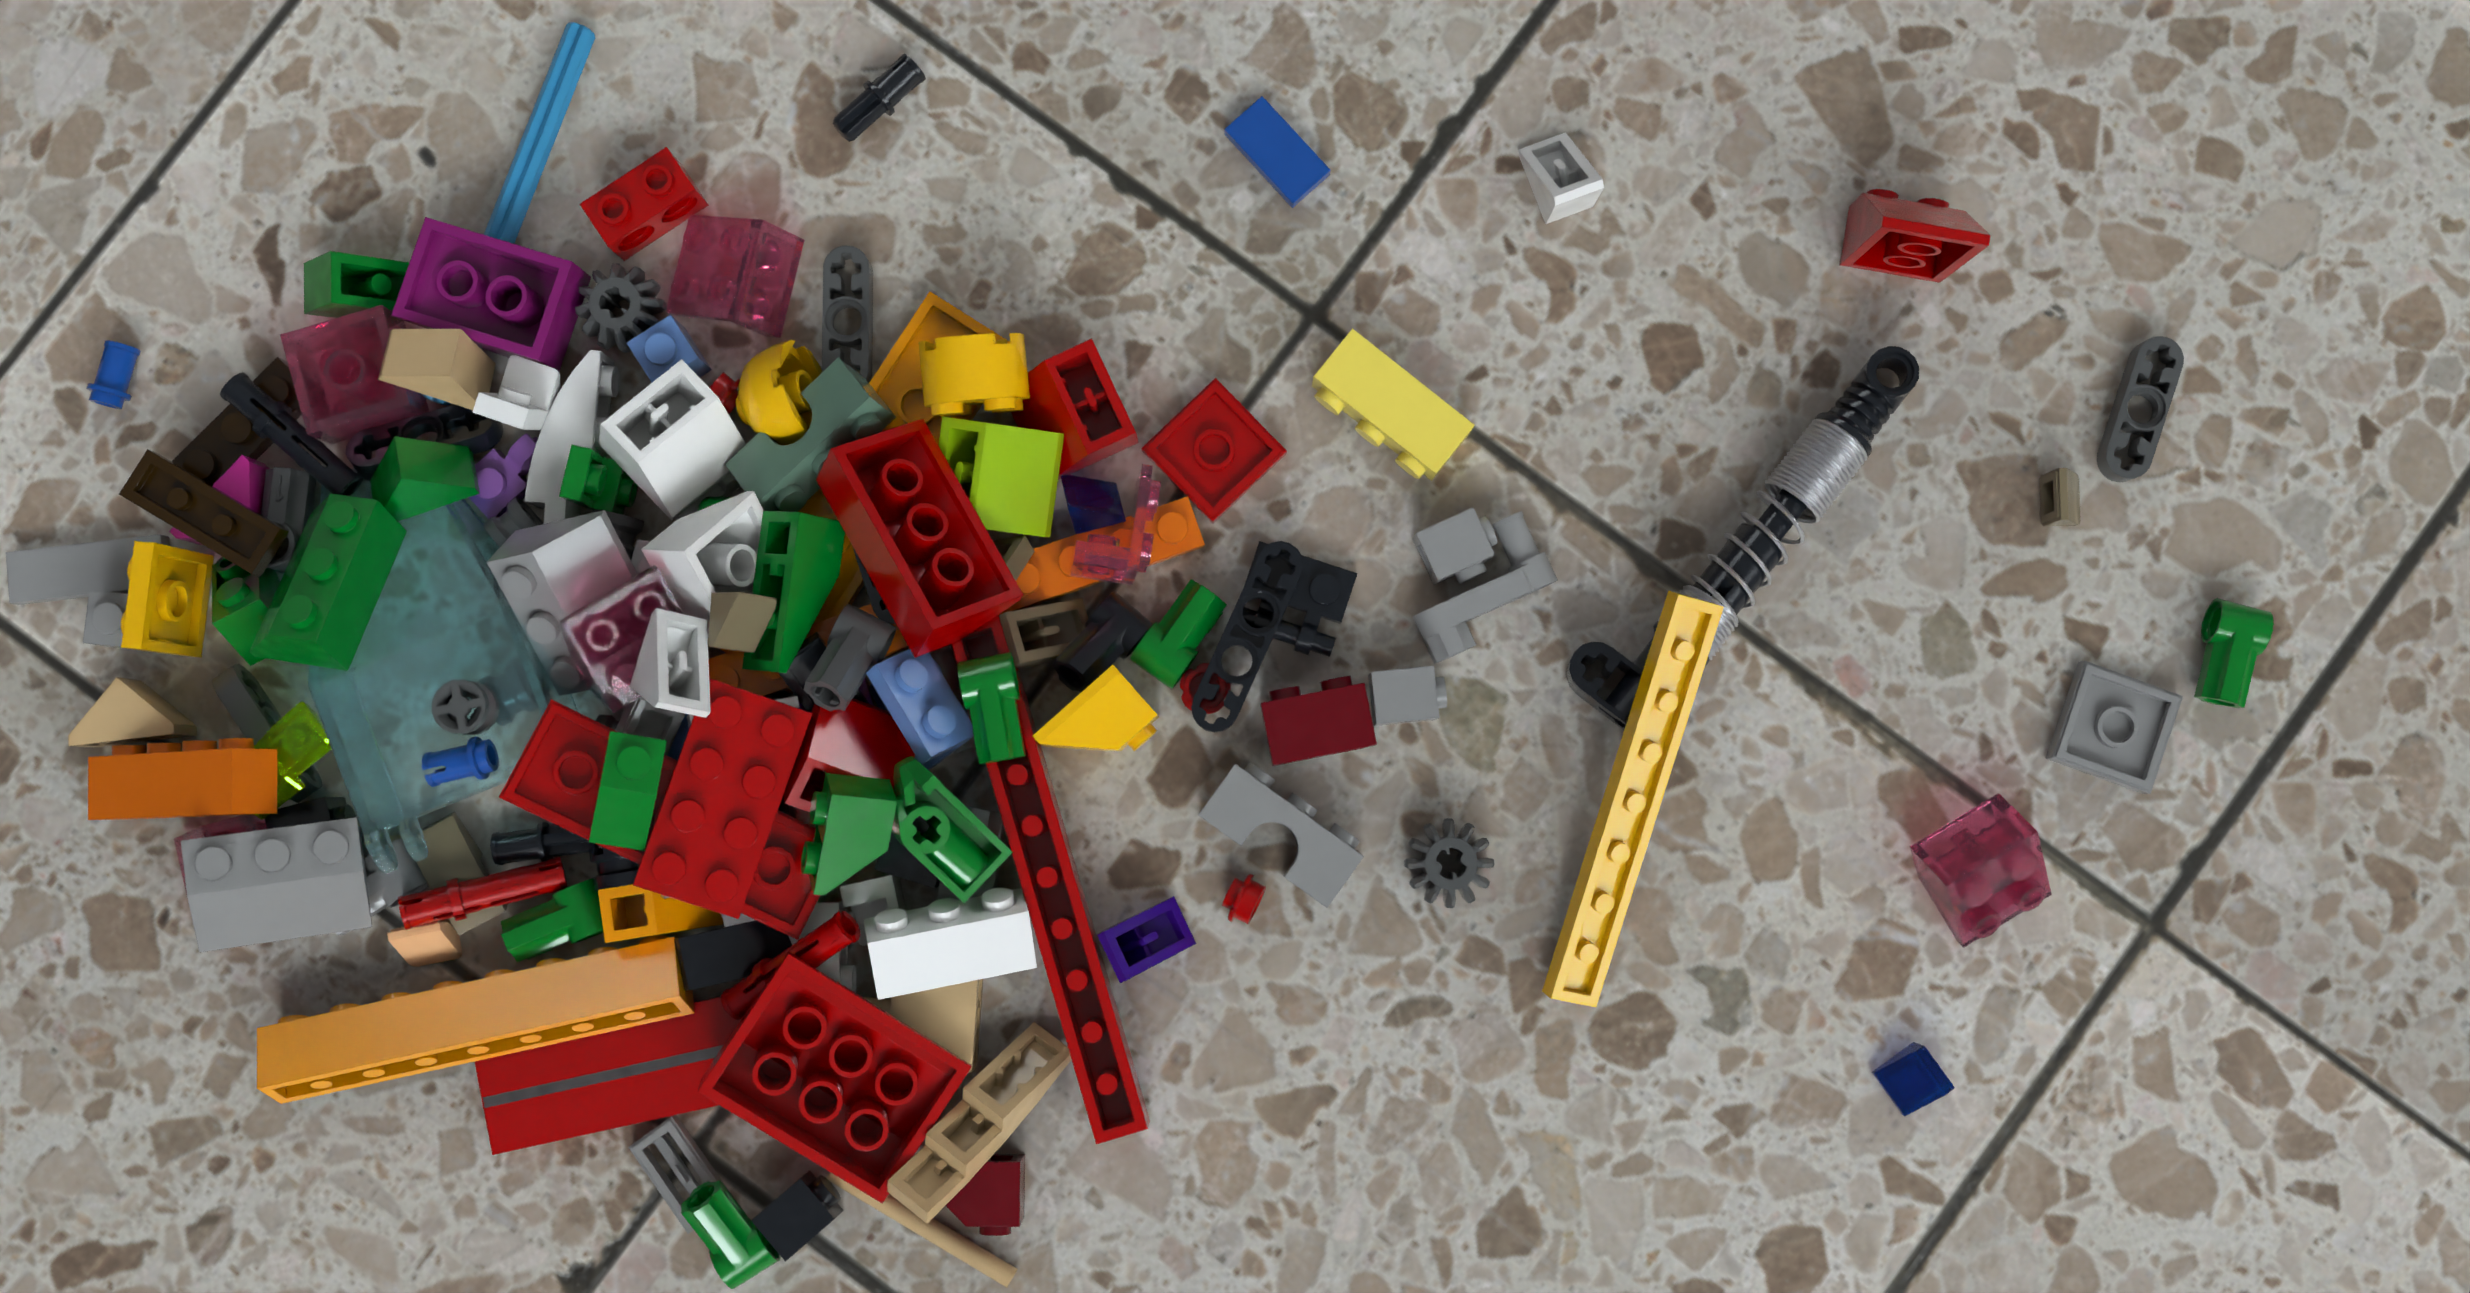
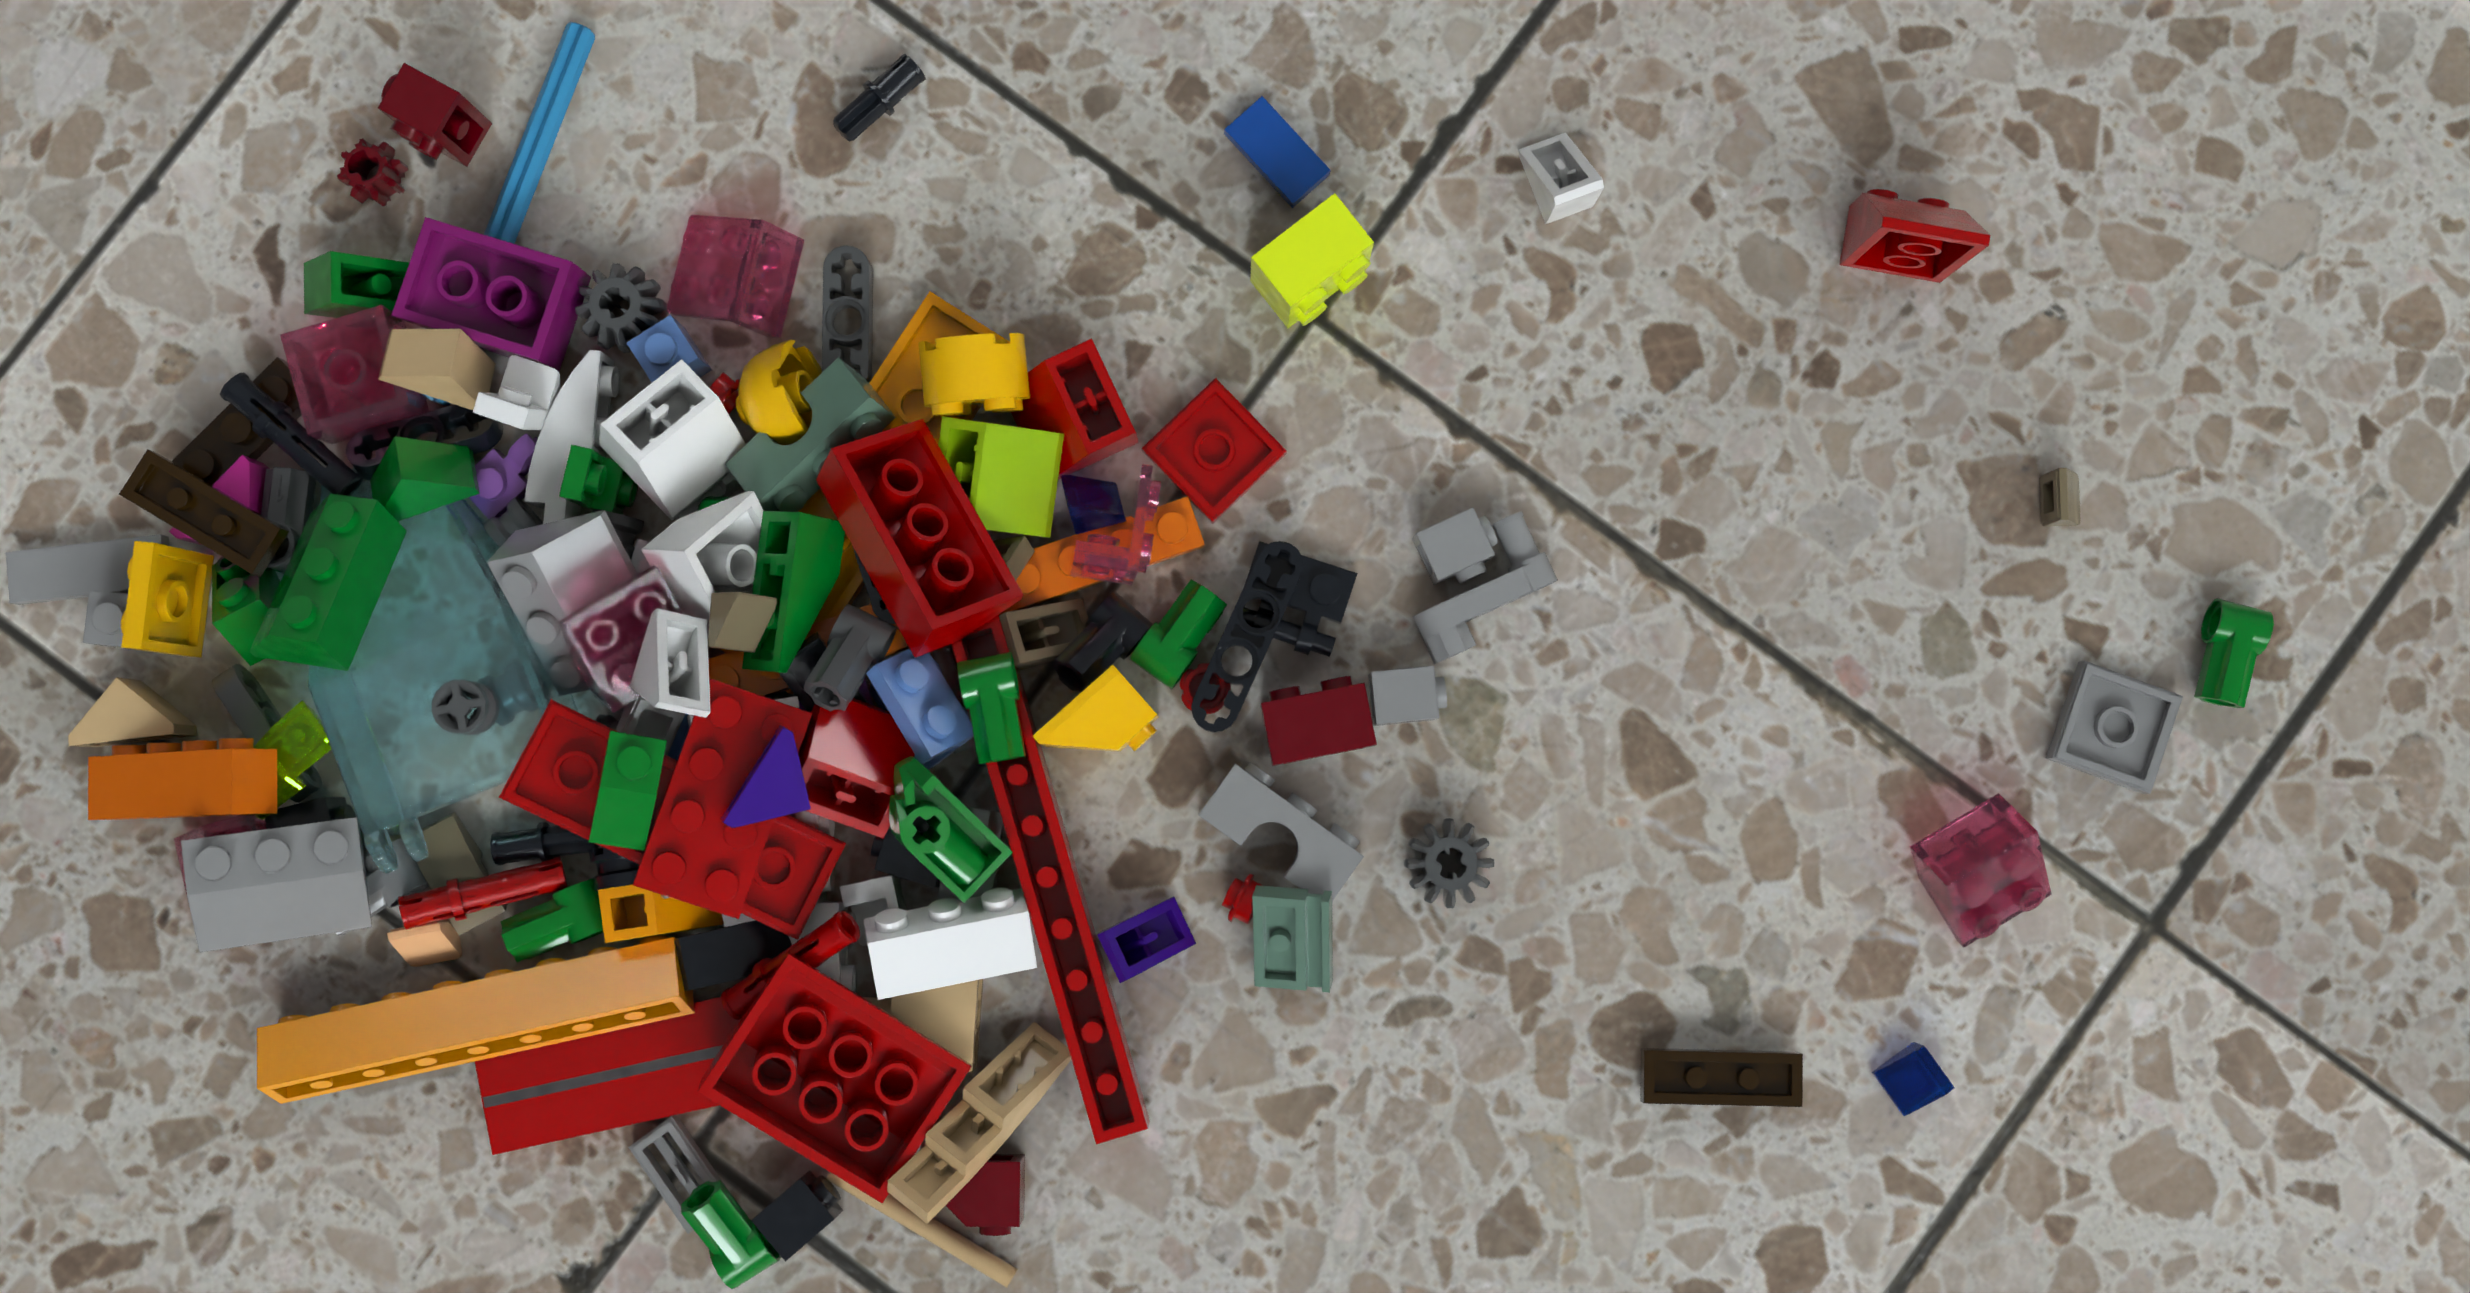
blue pin [86,340,141,409] -> none
blue pin [421,737,499,787] -> none
red brick [580,147,709,261] -> none
green slope [801,773,897,895] -> none
light yellow brick [1312,328,1475,481] -> none
yellow plate [1542,590,1724,1007] -> none
piece [1566,346,1919,730] -> none
dark grey beam [2097,336,2184,482] -> none
none -> dark red gear [337,138,409,206]
none -> dark red brick [378,63,492,167]
none -> dark purple slope [721,725,811,828]
none -> neon yellow brick [1250,193,1374,328]
none -> sand green plate [1252,885,1333,993]
none -> dark brown plate [1640,1048,1803,1107]

